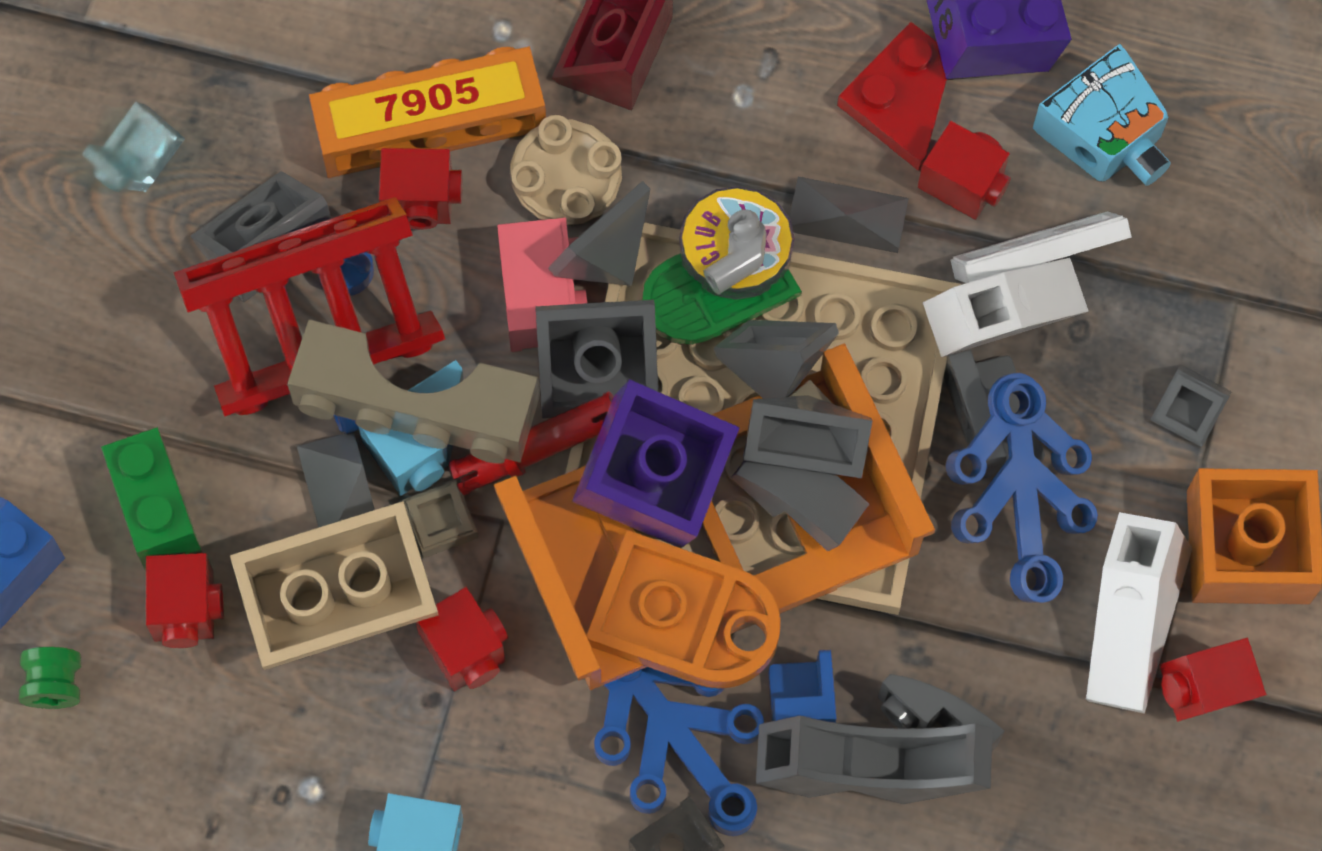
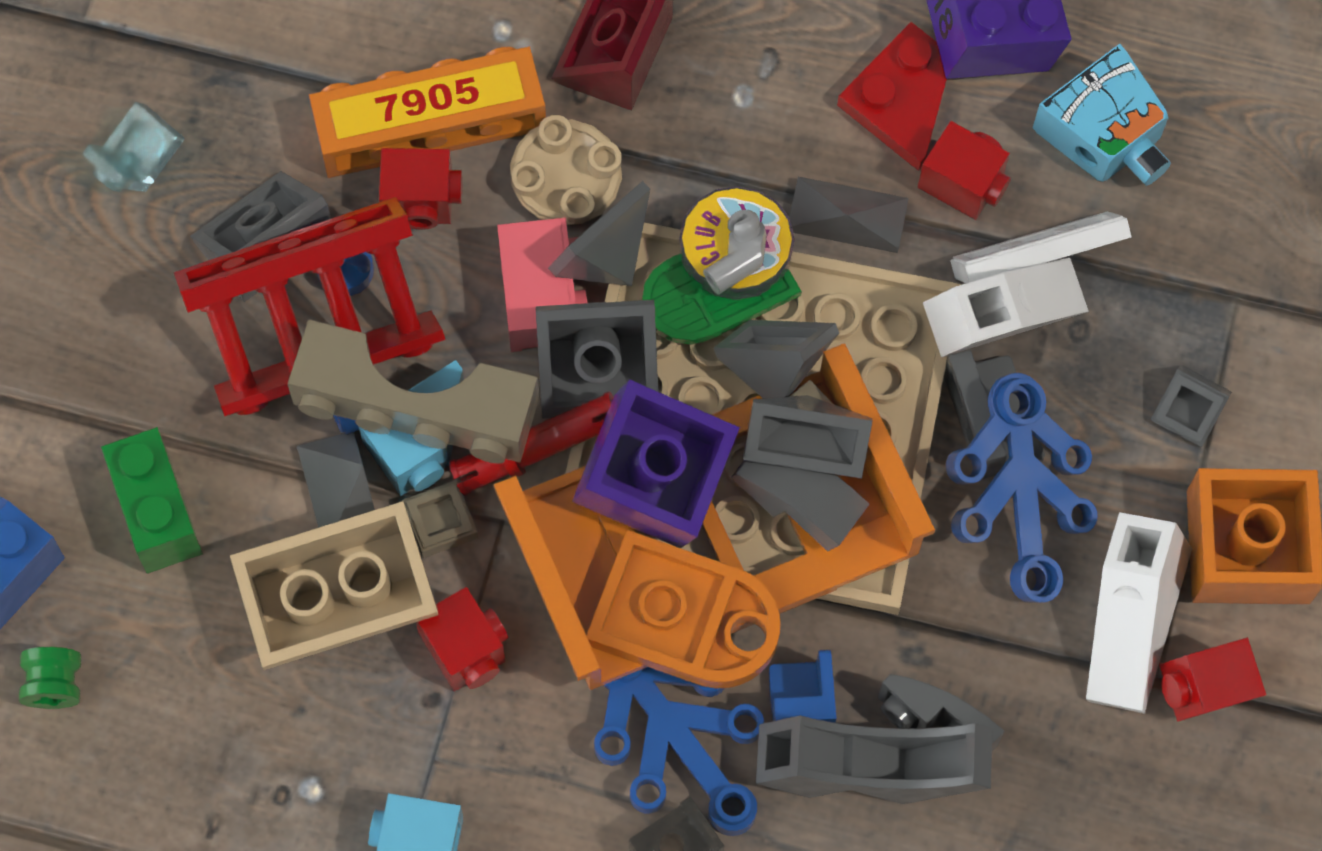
red brick [146,553,224,648] -> none

